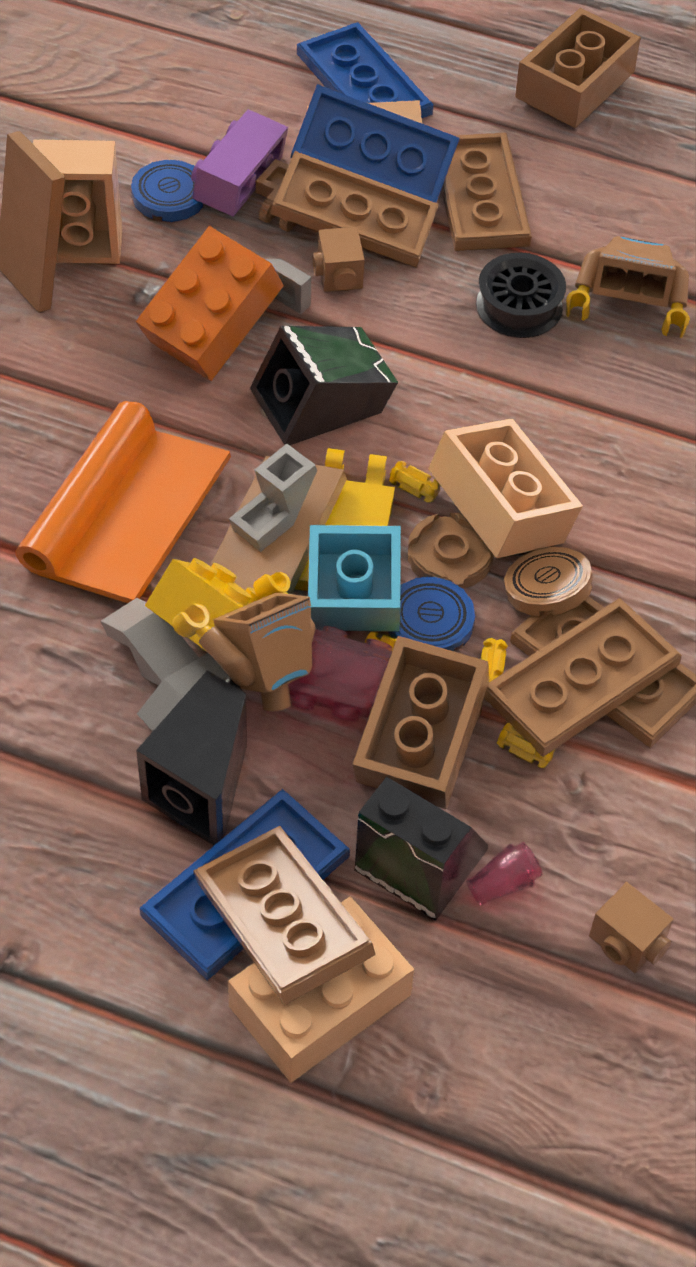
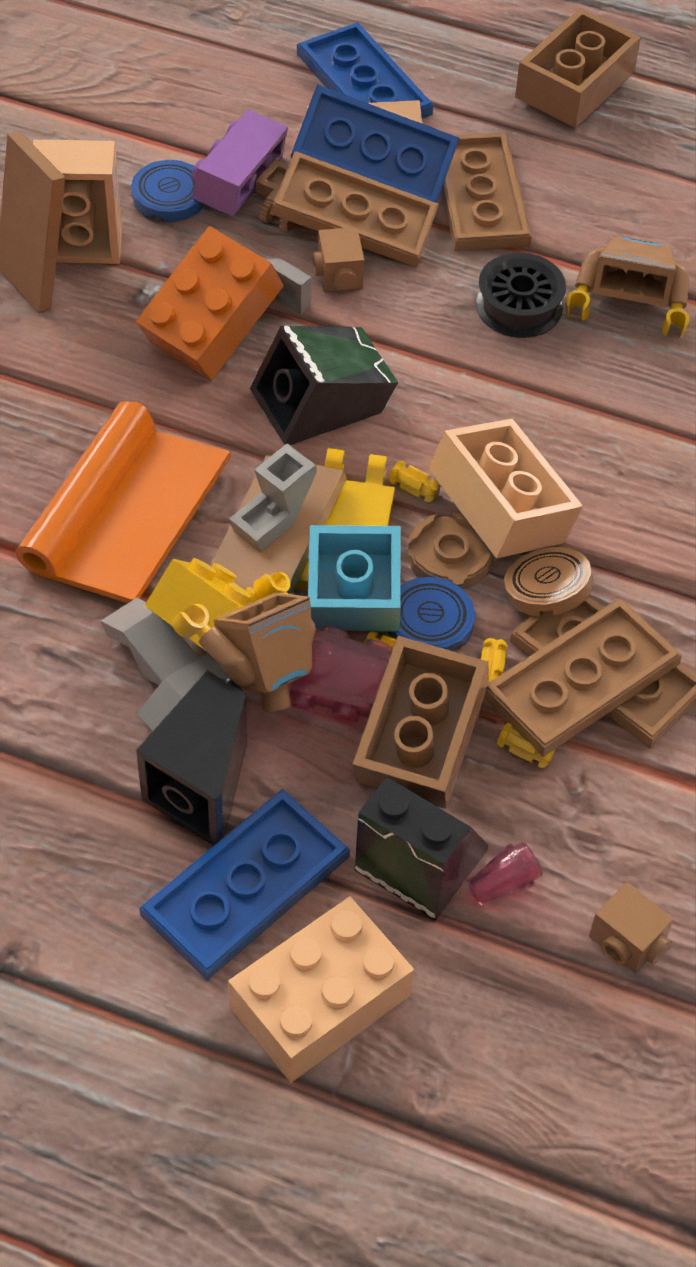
tile [193,826,376,1005] -> none

